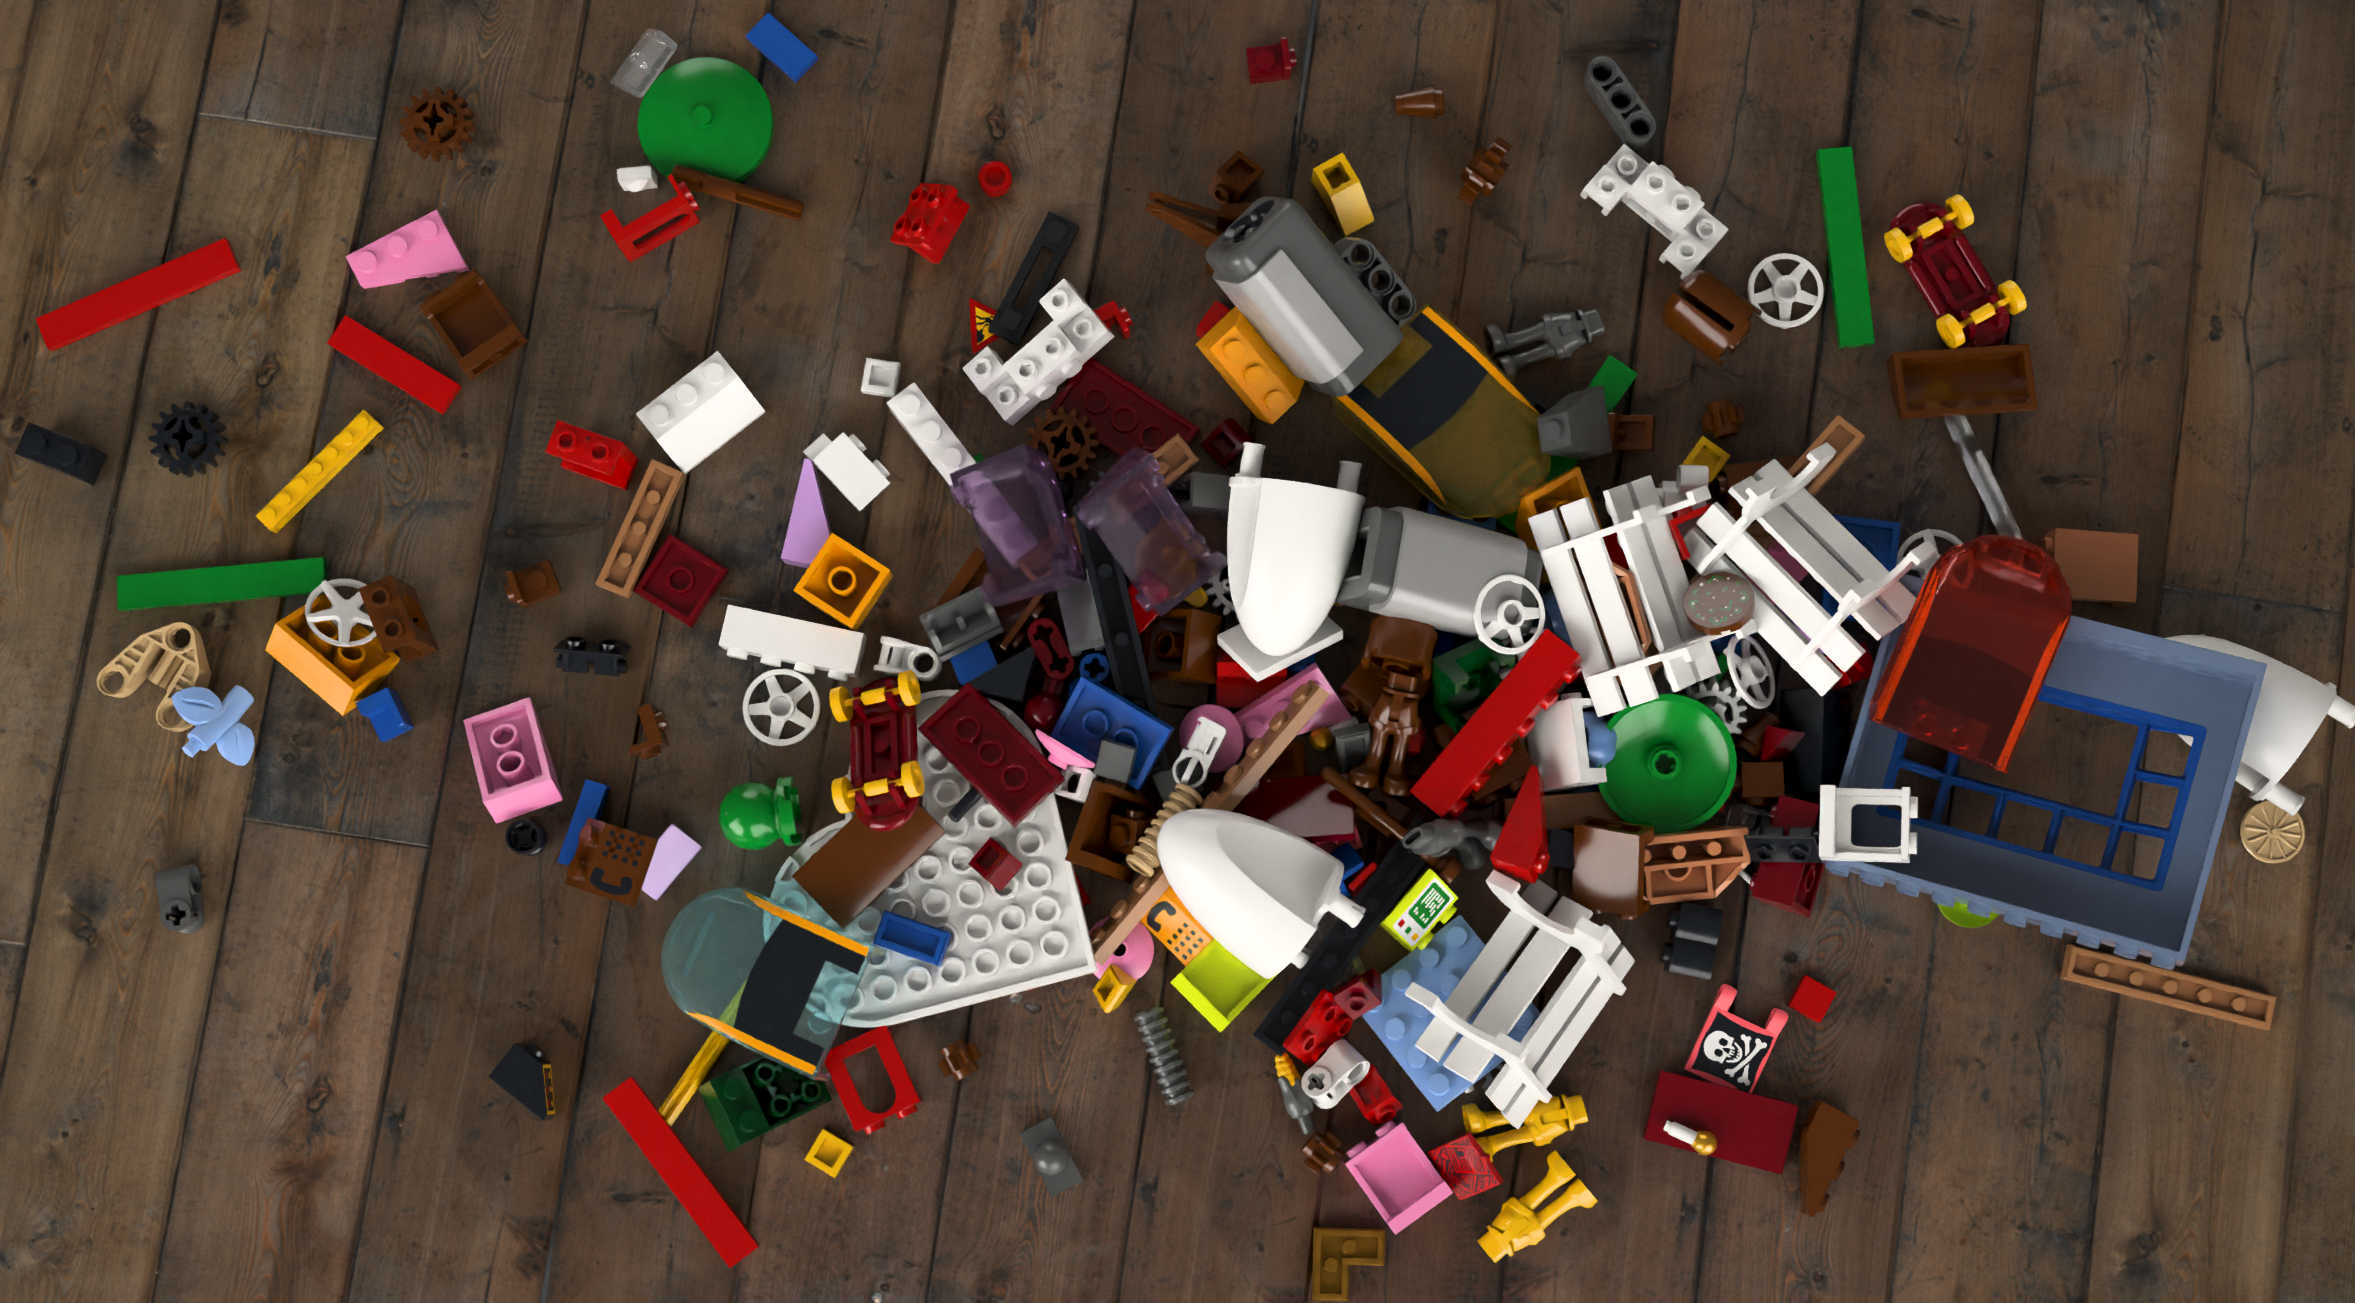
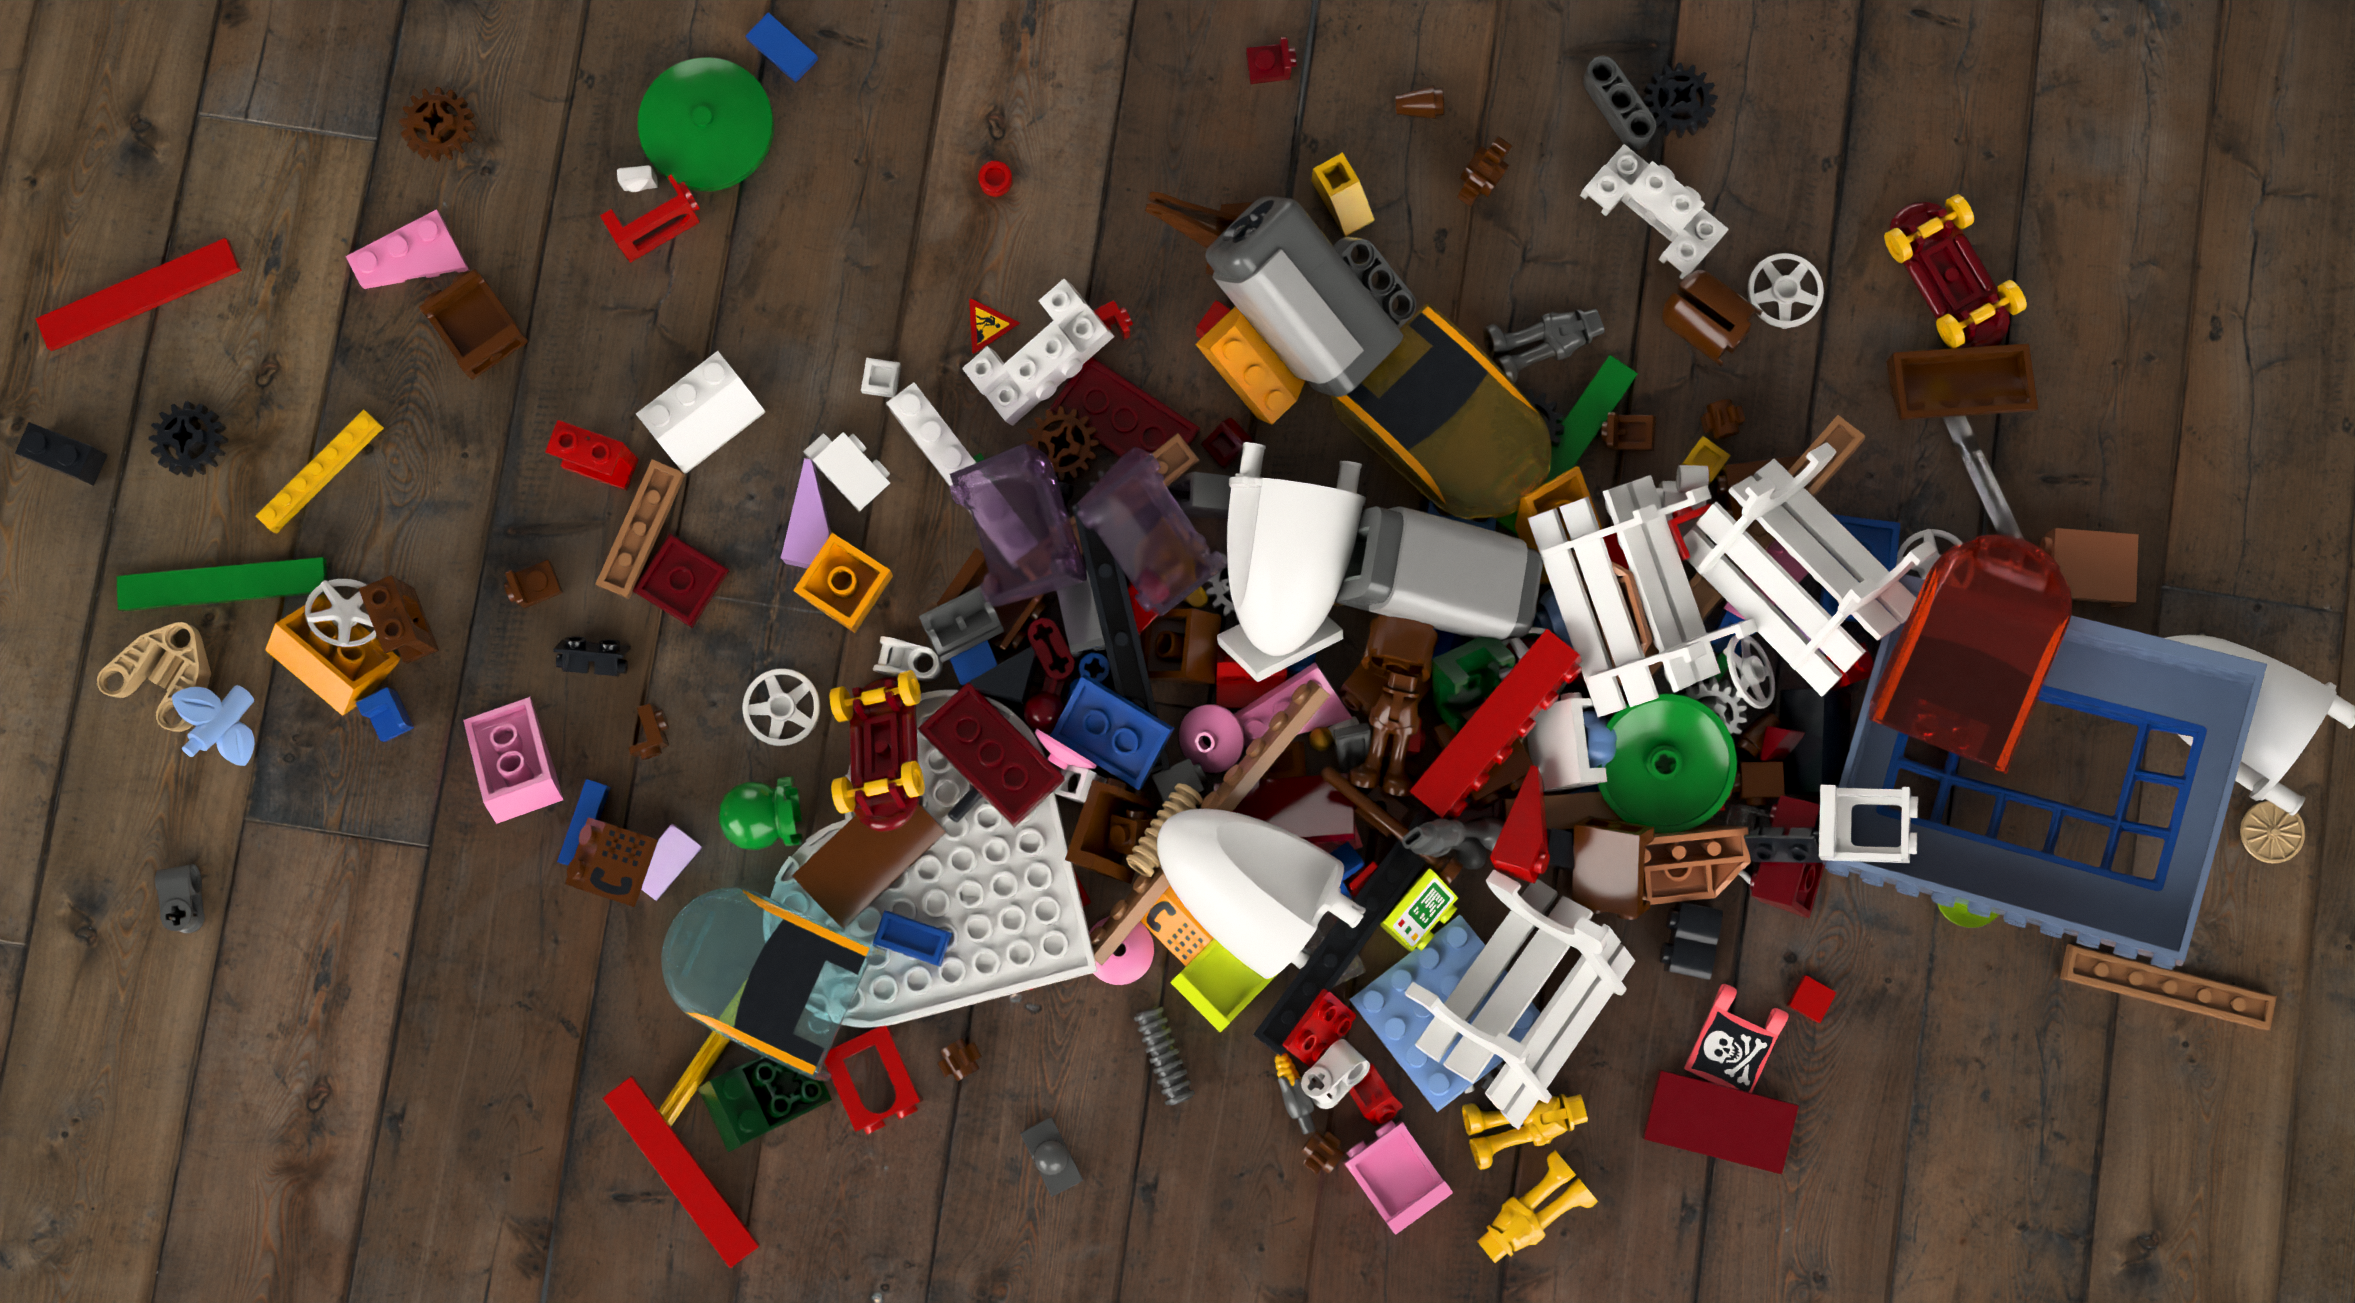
red tile [327,315,462,415] -> none
black slope [488,1041,555,1121] -> none
black wheel [505,819,548,856] -> none
clear slope [611,29,678,98] -> none
reddish brown axle [671,165,804,221] -> none
white brick [719,605,867,681] -> none
yellow tile [804,1128,854,1178] -> none
red bracket [890,183,970,264] -> none
dark red slope [968,837,1022,890] -> none
black container [988,211,1079,347] -> none
yellow slope [1093,964,1137,1013] -> none
dark grey tile [1094,738,1138,784] -> none
white piece [1172,717,1227,788] -> none
reddish brown bracket [1207,150,1265,204] -> none
pearl gold tile [1312,1227,1385,1301] -> none
dark red bracket [1333,968,1382,1020] -> none
red piece [1427,1132,1504,1201] -> none
white wheel [1473,574,1545,654] -> none
dark grey slope [1537,385,1613,460] -> none
piece [1663,1120,1717,1156] -> none
tile [1683,572,1755,635] -> none
reddish brown slope [1799,1100,1860,1217] -> none
green tile [1816,147,1875,349] -> none
none -> black gear [1643,63,1718,138]

